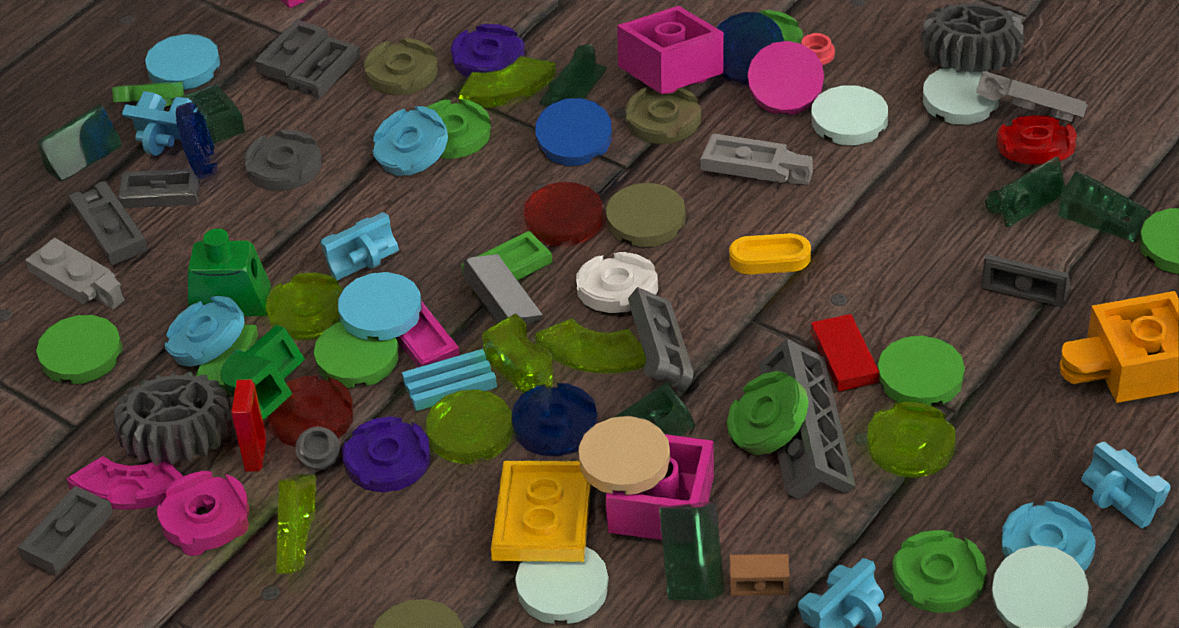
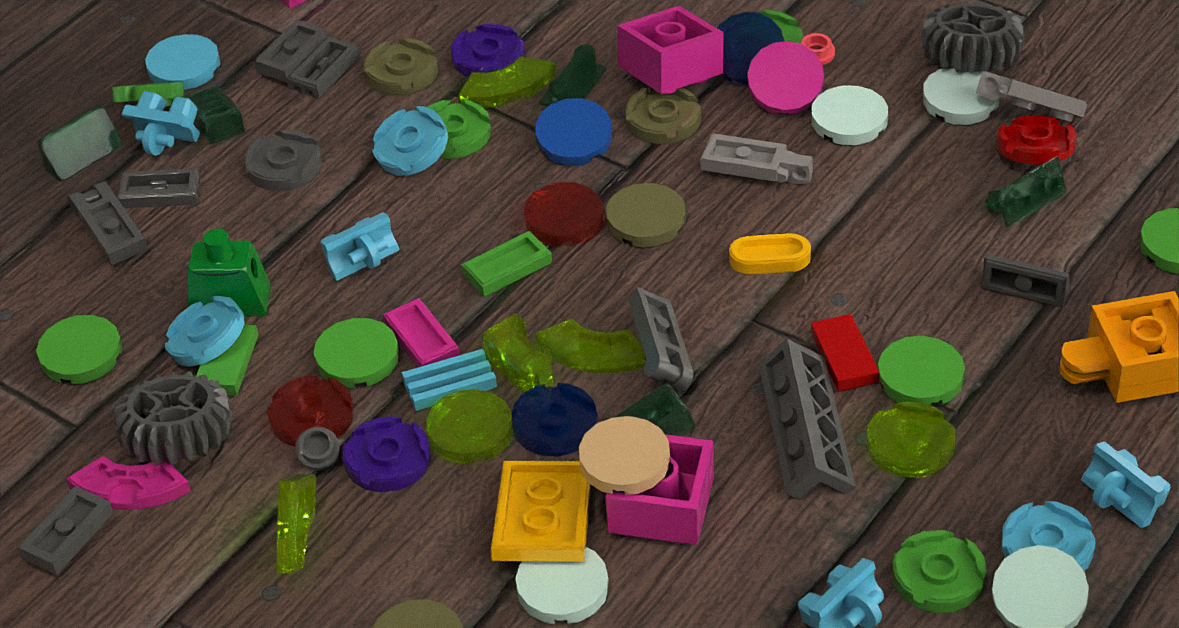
light grey hinge [25,238,125,309] -> none
dark pink plate [157,471,250,556] -> none
clear blue tile [176,102,218,179] -> none
green brick [220,325,305,420] -> none
red tile [231,379,267,472] -> none
clear neon green tile [266,272,344,341] -> none
medium azure tile [338,272,422,341] -> none
slope [463,254,542,336] -> none
white tile [576,252,658,313] -> none
clear green slope [659,502,724,600] -> none
bright green tile [727,371,809,455] -> none
medium nougat piece [730,554,789,596] -> none
clear green slope [1058,171,1151,241] -> none

